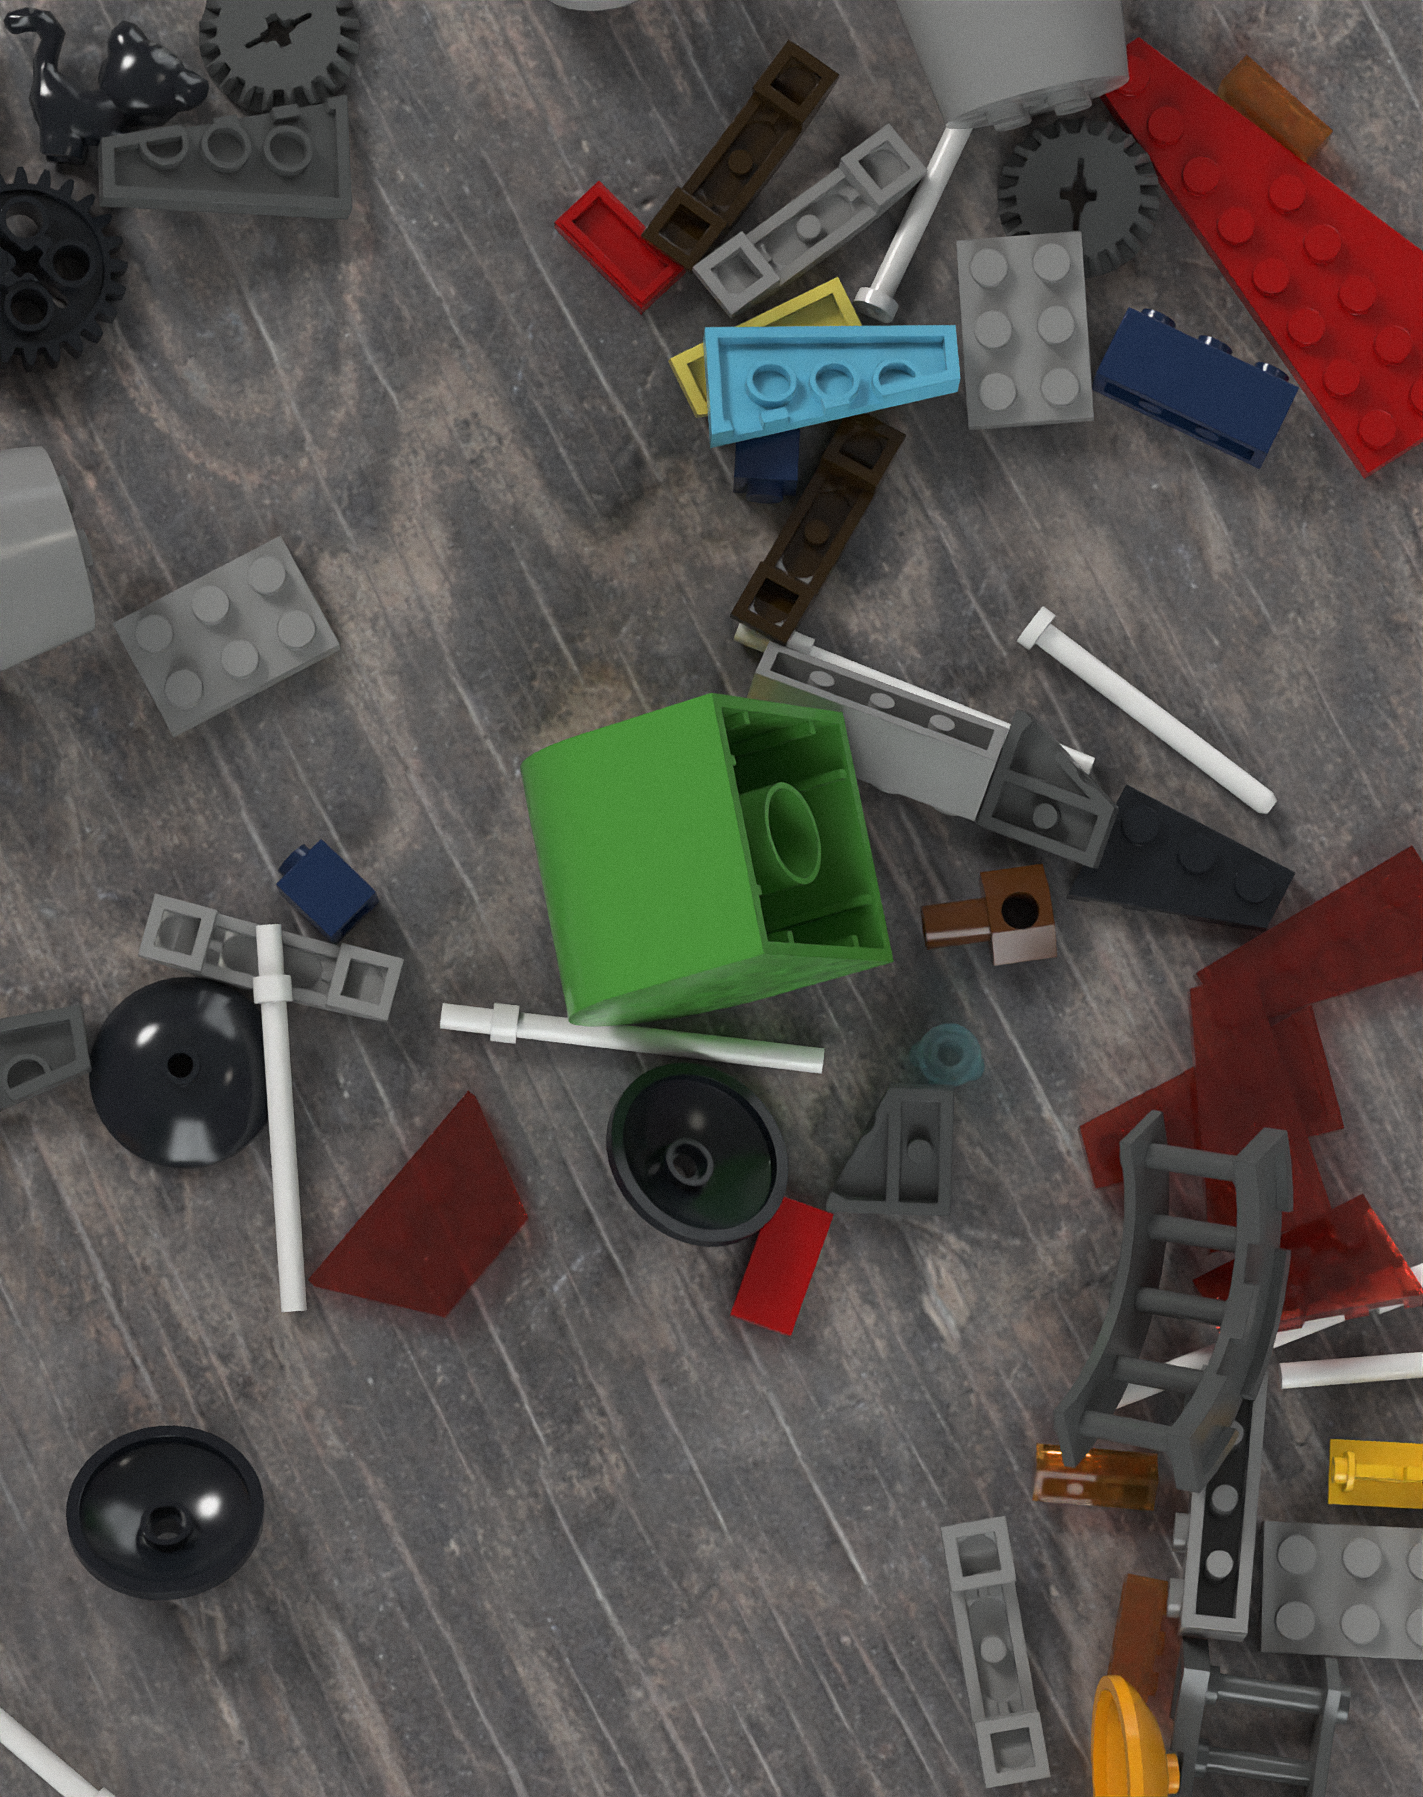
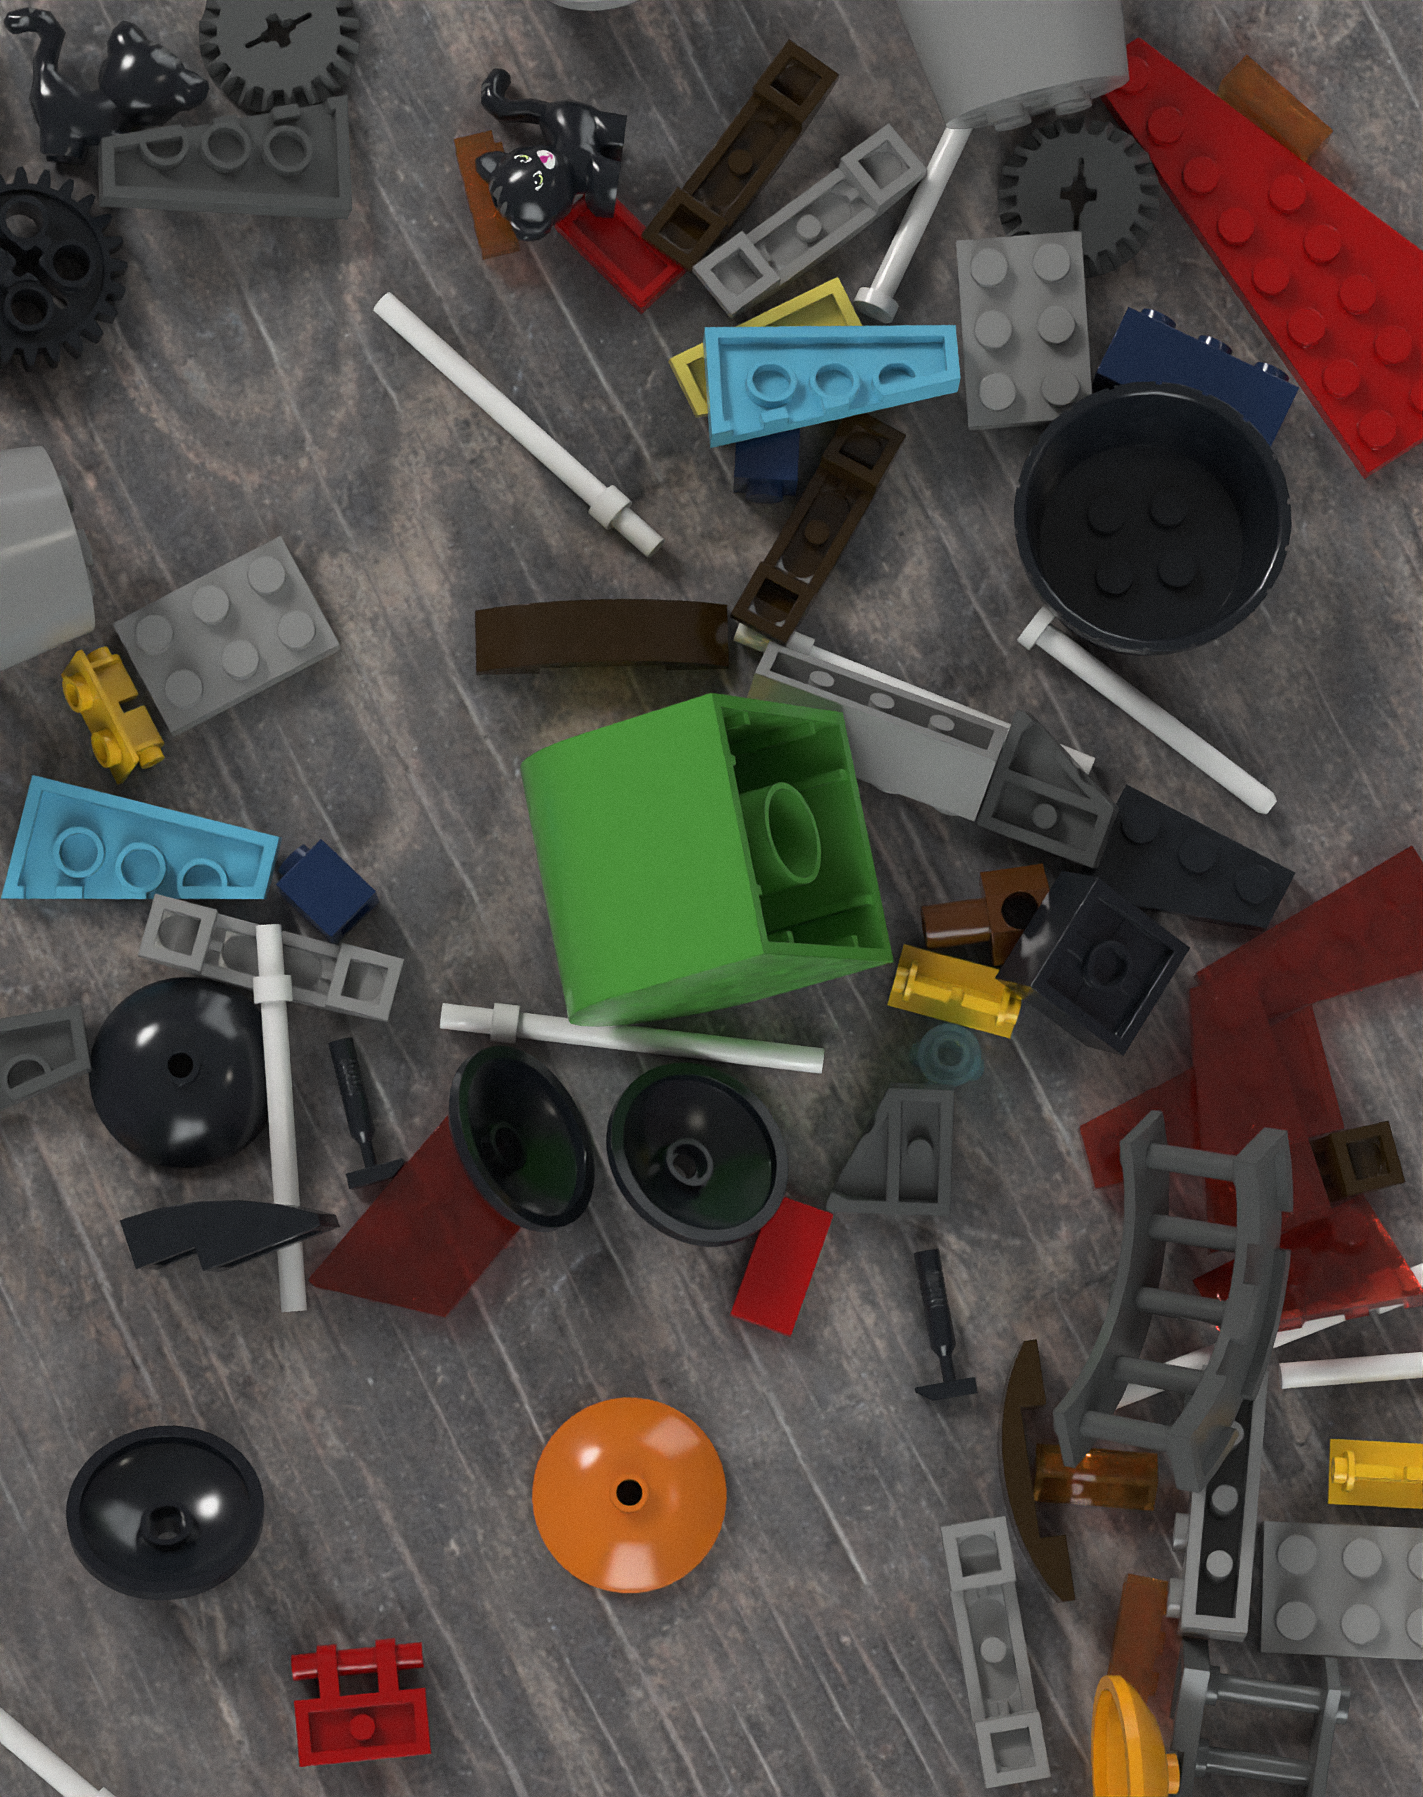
none -> medium azure wing [1,775,282,899]
none -> yellow hinge [61,646,165,785]
none -> black slope [120,1200,340,1272]
none -> red plate [291,1638,432,1767]
none -> black piece [328,1037,408,1190]
none -> white bar [373,292,665,559]
none -> black dish [448,1045,595,1232]
none -> clear orange piece [454,130,520,260]
none -> black animal [475,68,627,242]
none -> dark brown slope [475,599,729,675]
none -> orange dish [532,1397,727,1593]
none -> yellow hinge [887,944,1022,1039]
none -> black piece [914,1249,978,1401]
none -> black container [995,871,1190,1056]
none -> dark brown slope [997,1339,1076,1604]
none -> black piece [1014,381,1292,656]
none -> dark brown slope [1282,1120,1406,1215]

